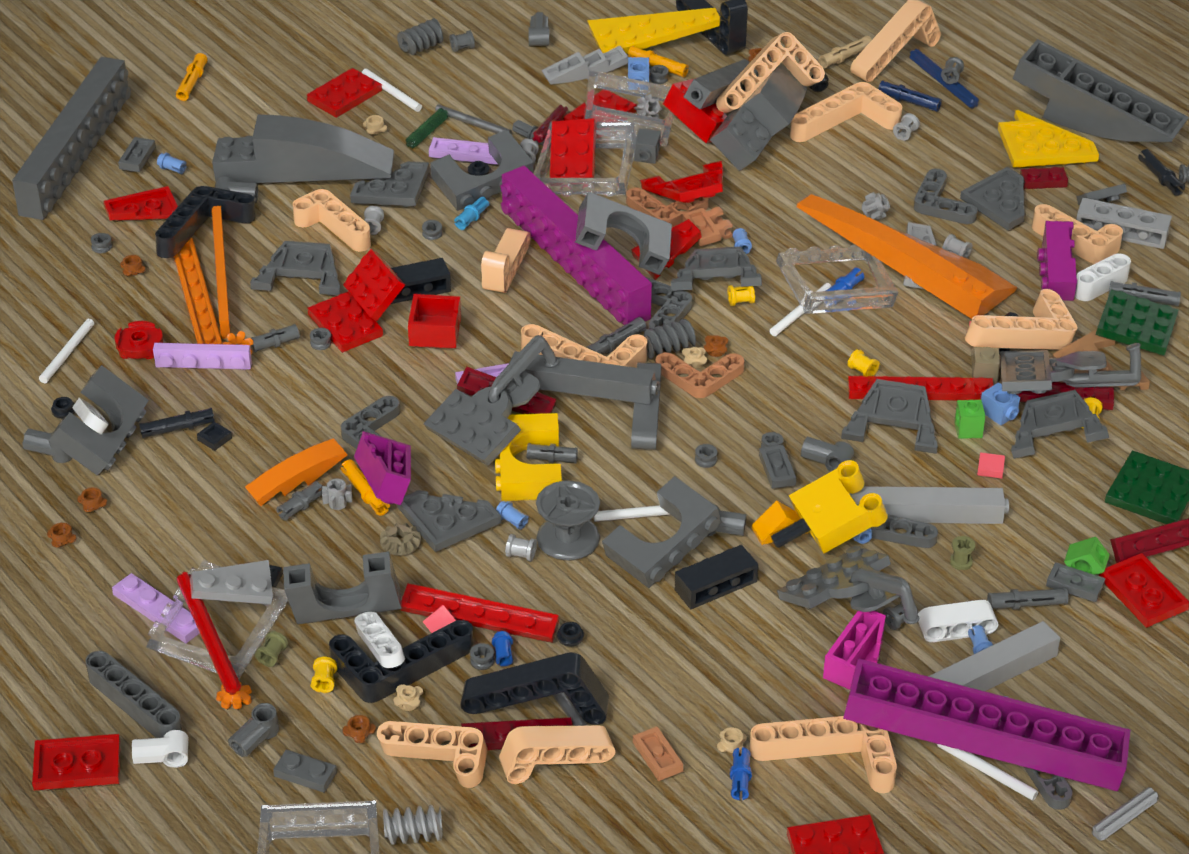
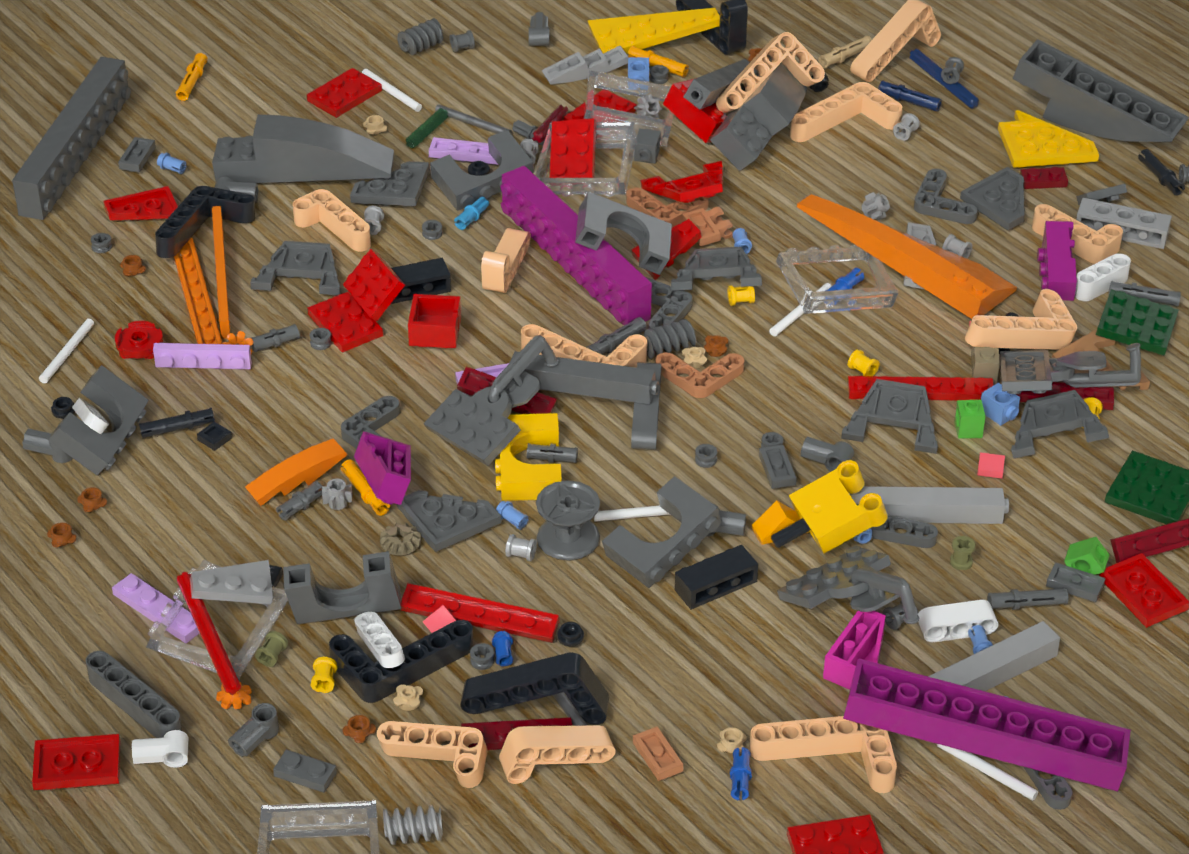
light grey axle [1092,787,1158,841] -> none

